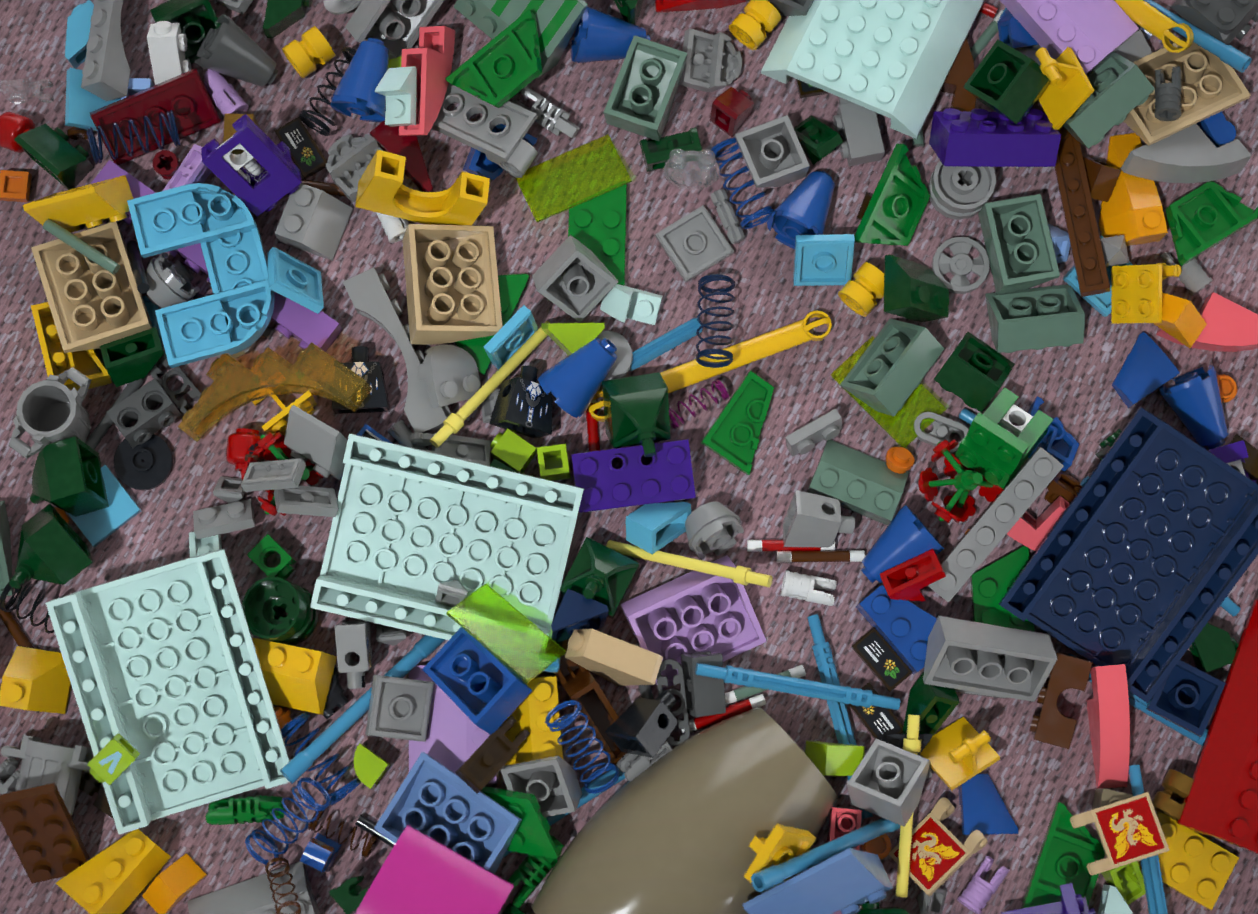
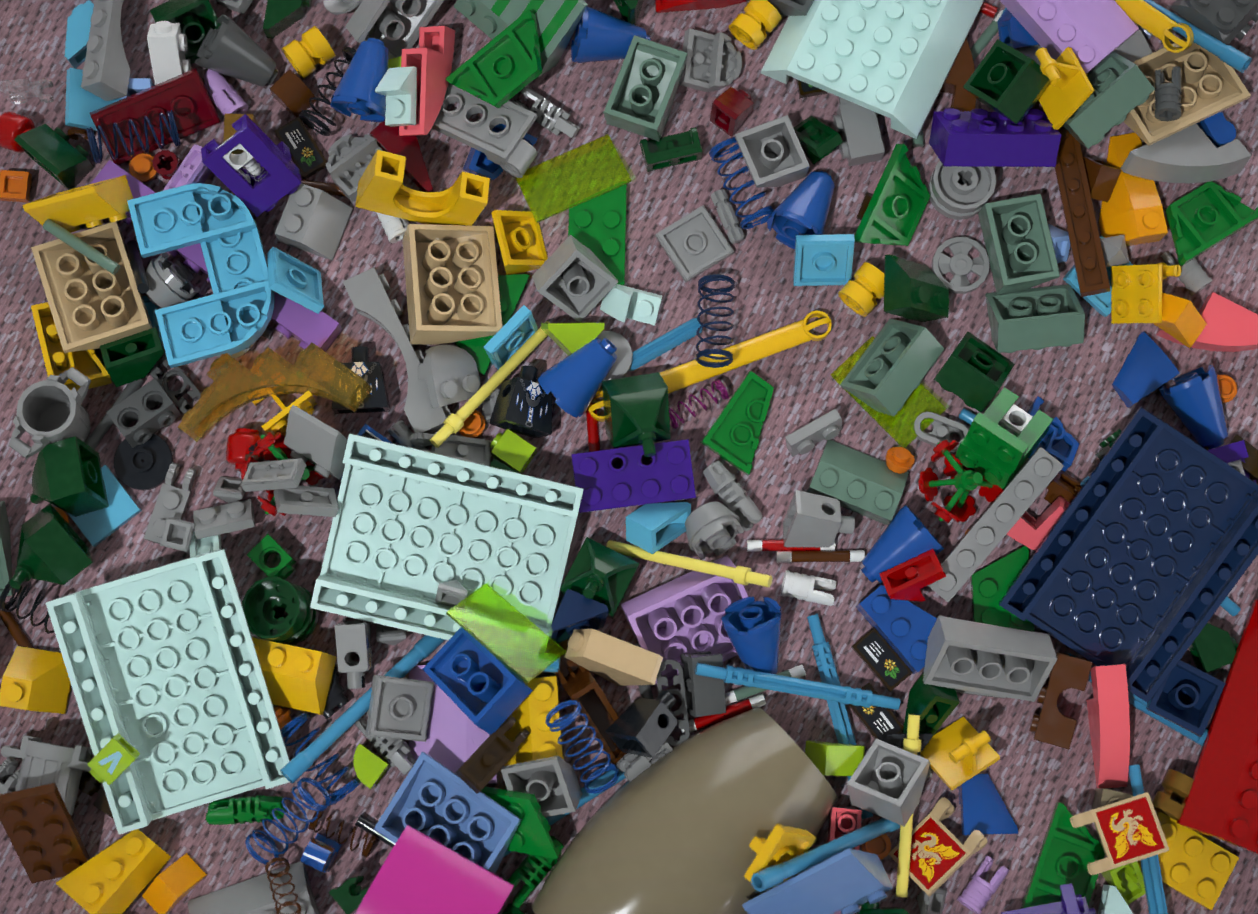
lime brick [537,444,571,481] -> none
clear dish [663,149,721,190] -> none
none -> orange plate [129,153,157,182]
none -> light grey hinge [143,462,197,544]
none -> light grey slope [160,517,195,552]
none -> reddish brown brick [269,69,317,118]
none -> light grey hinge [354,710,416,775]
none -> orange plate [459,410,486,438]
none -> yellow slope [491,210,548,275]
none -> light grey hinge [703,461,763,532]
none -> blue cone [721,597,782,674]

